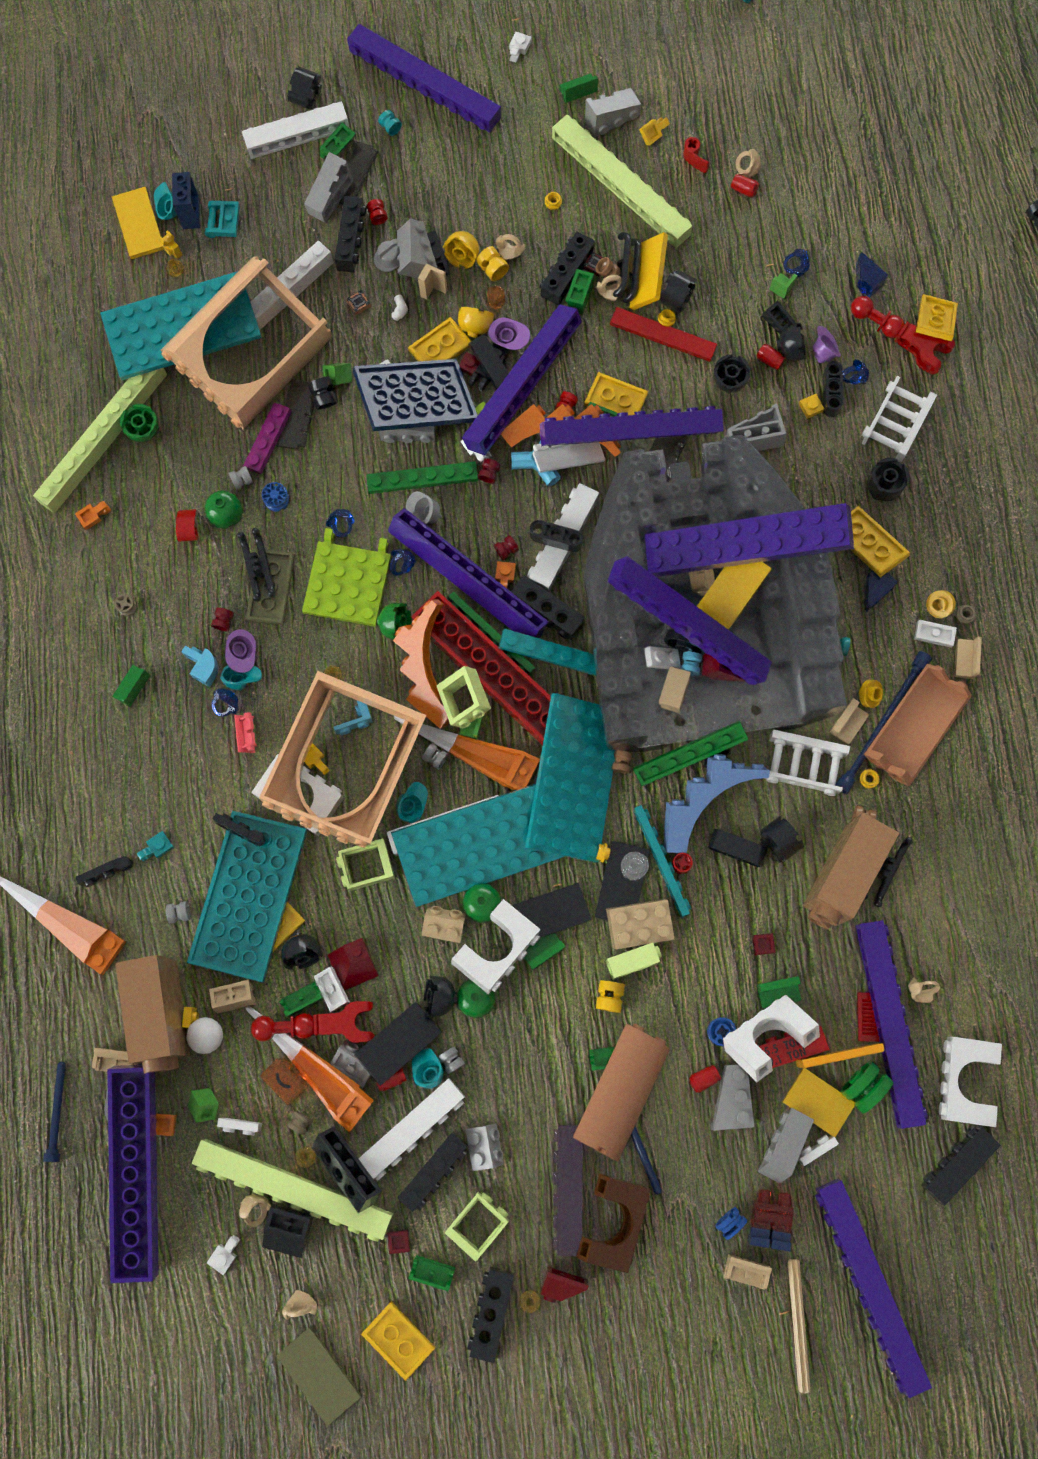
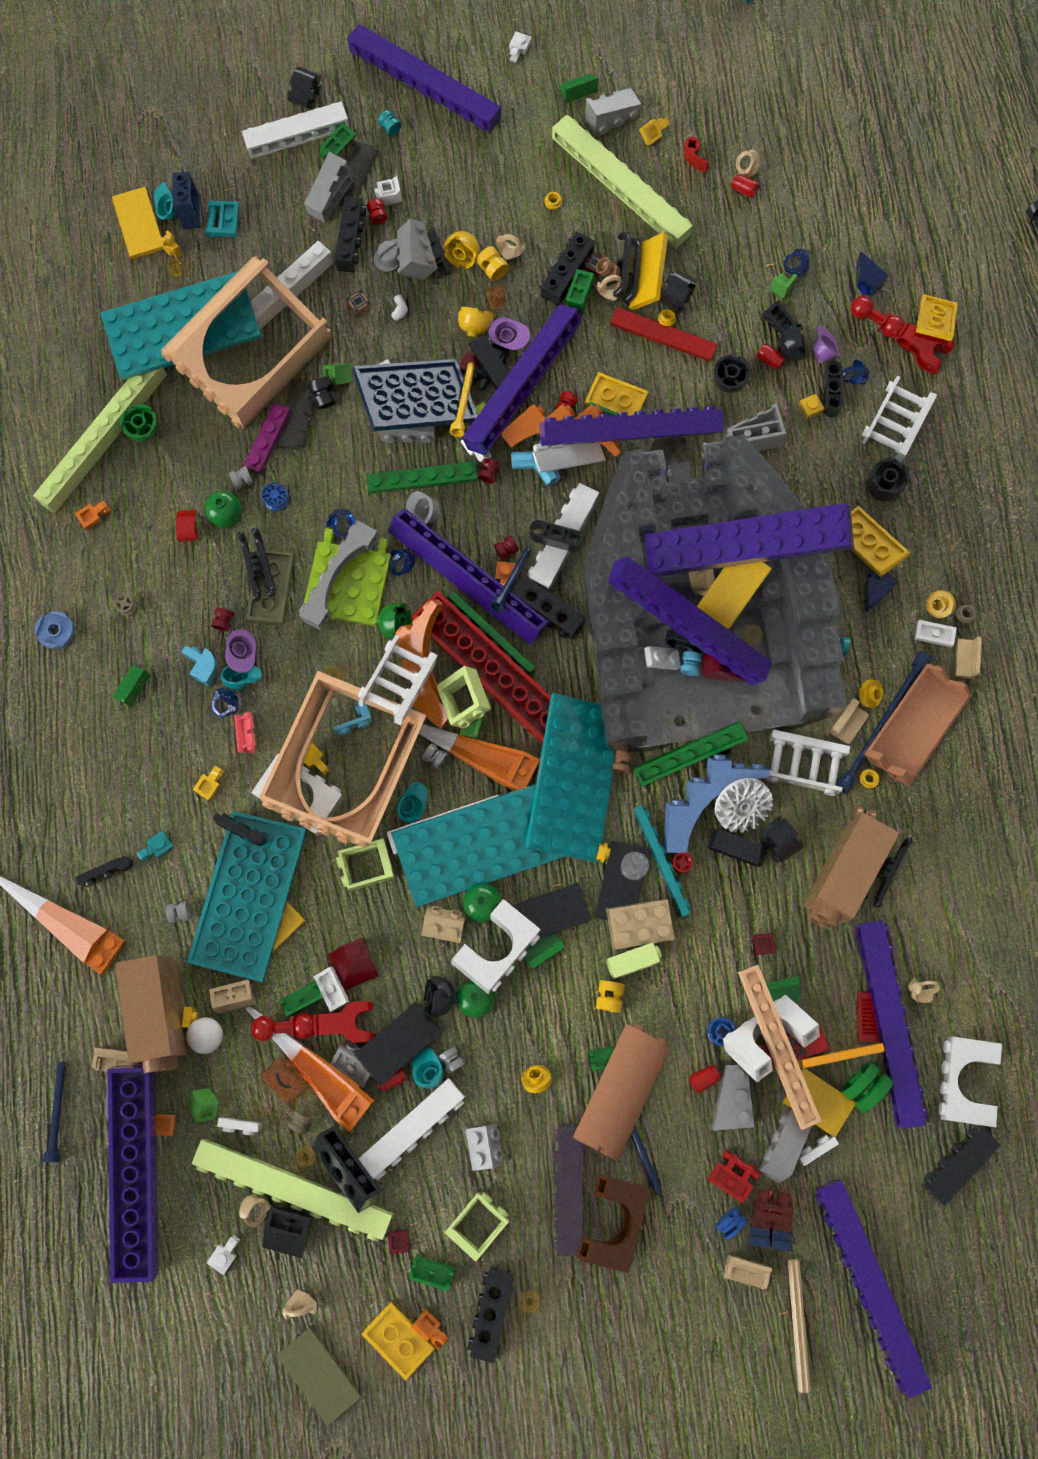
black cylinder [281,933,322,970] -> none
black brick [398,1132,468,1212] -> none
yellow tile [408,317,471,361] -> none
tan panel [418,264,448,300] -> none
teal plate [499,629,597,676] -> none
dark red slope [541,1266,589,1303] -> none
tan hinge [659,666,691,714] -> none
none -> medium blue plate [35,611,75,649]
none -> yellow plate [193,765,225,801]
none -> light grey arch [299,521,379,631]
none -> white fence [358,635,438,726]
none -> white window [375,175,402,206]
none -> orange plate [411,1309,449,1350]
none -> yellow piece [450,362,475,437]
none -> dark blue piece [489,546,532,613]
none -> yellow plate [521,1065,552,1093]
none -> red plate [707,1149,761,1204]
none -> white wheel [715,778,773,833]
none -> light nougat plate [738,965,822,1130]
none -> clear yellow plate [743,625,763,644]

